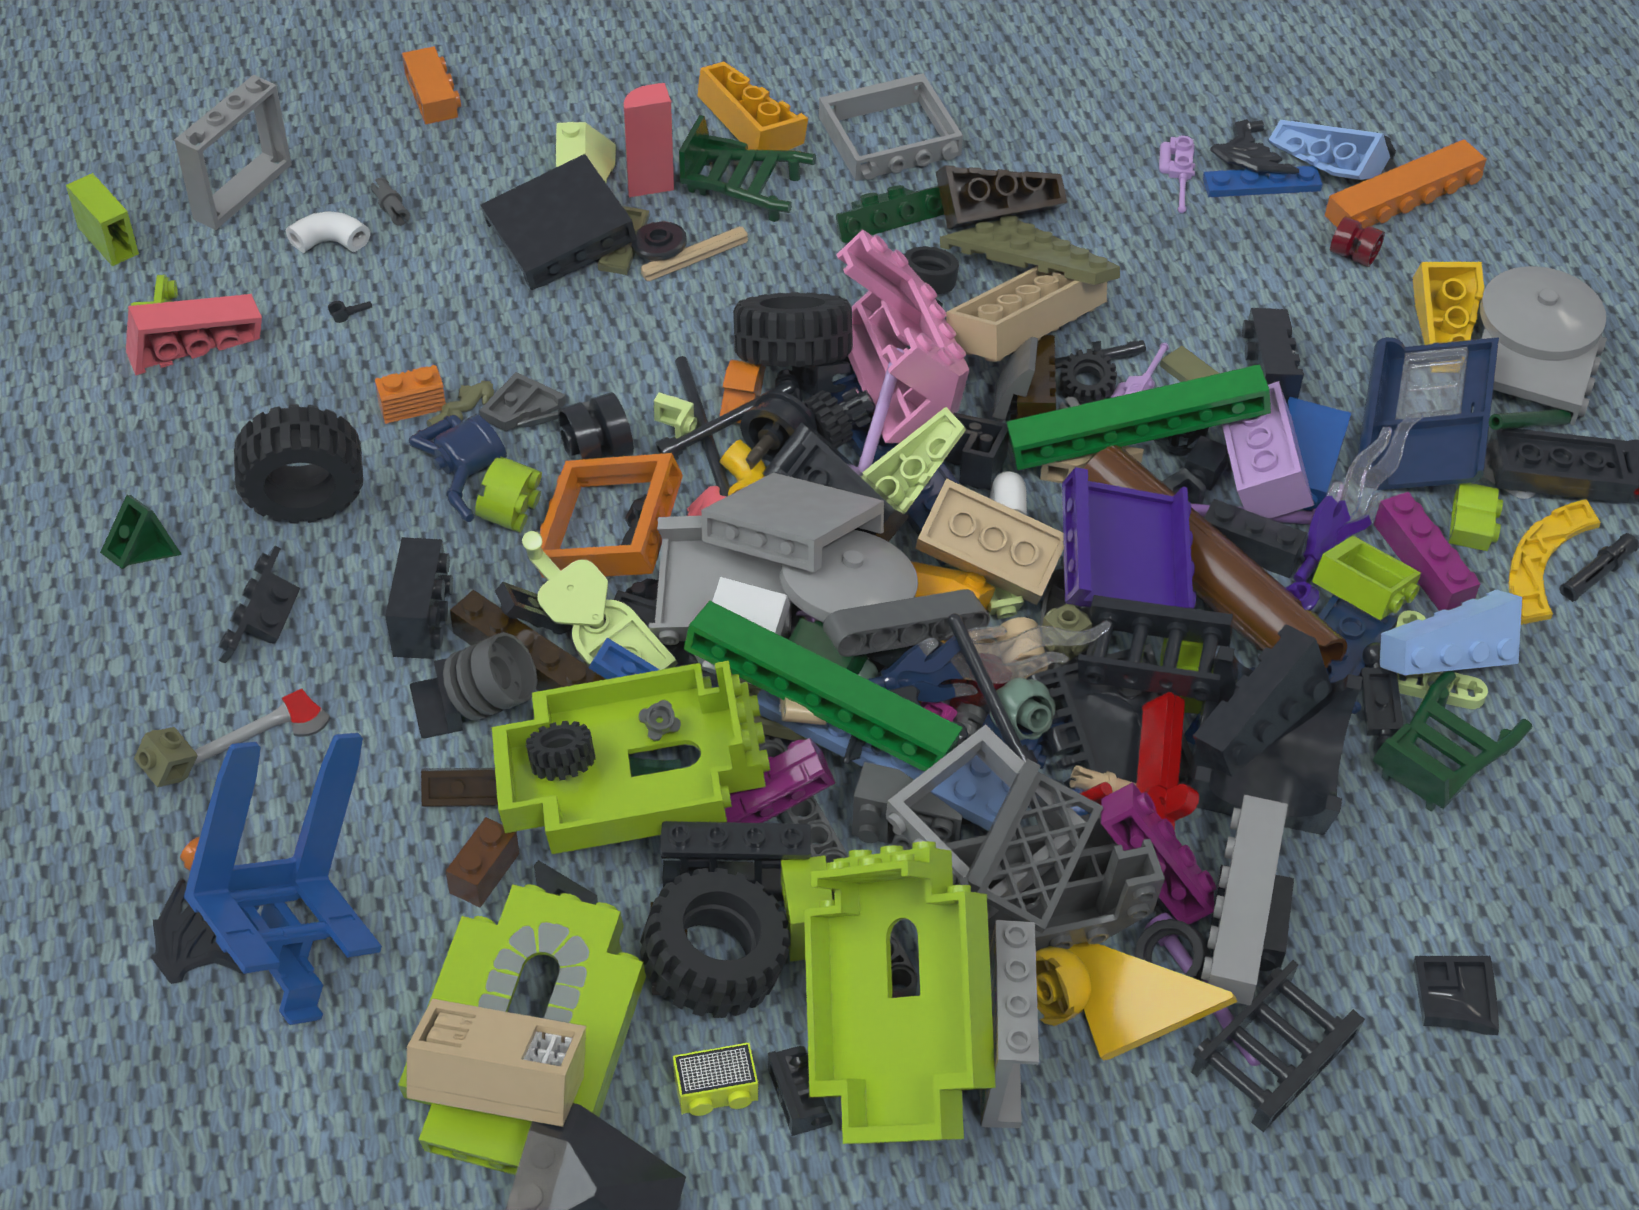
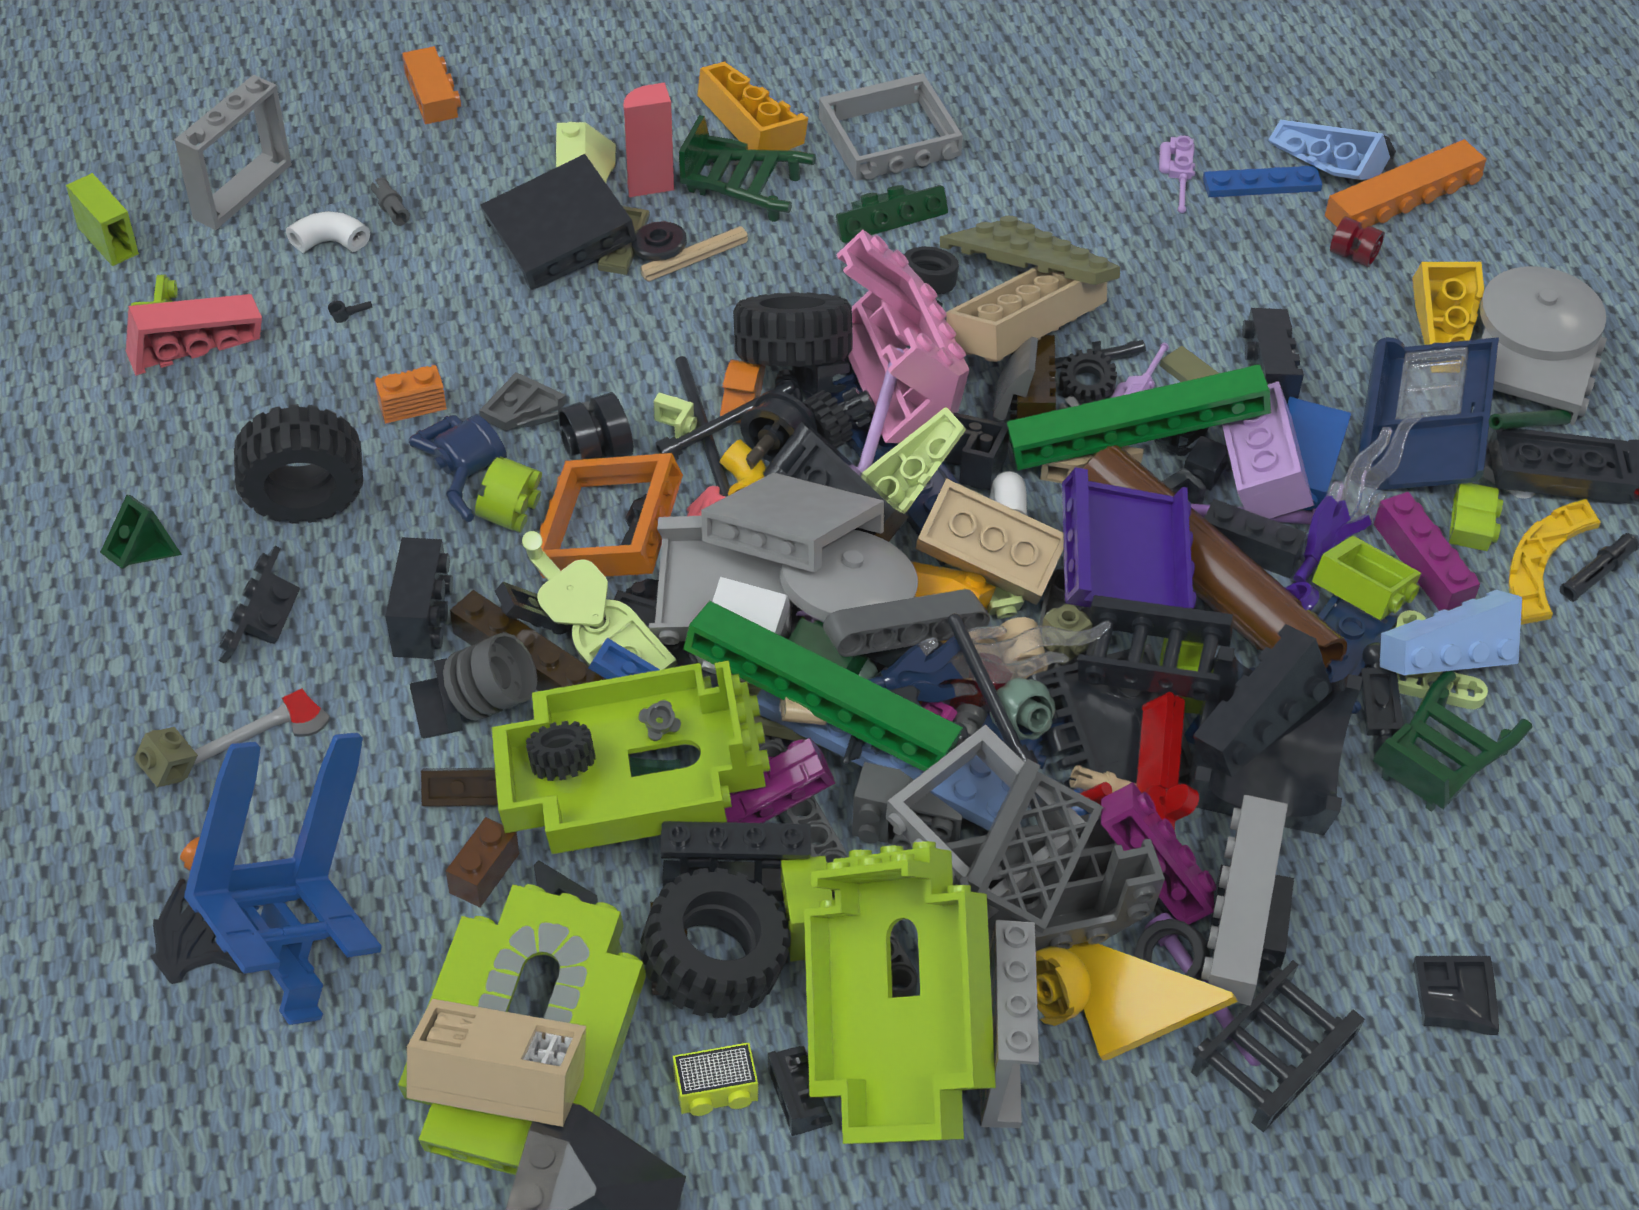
olive animal [427,380,494,427] -> none
dark brown wedge [935,165,1067,229] -> none
black animal [1210,119,1299,174] -> none

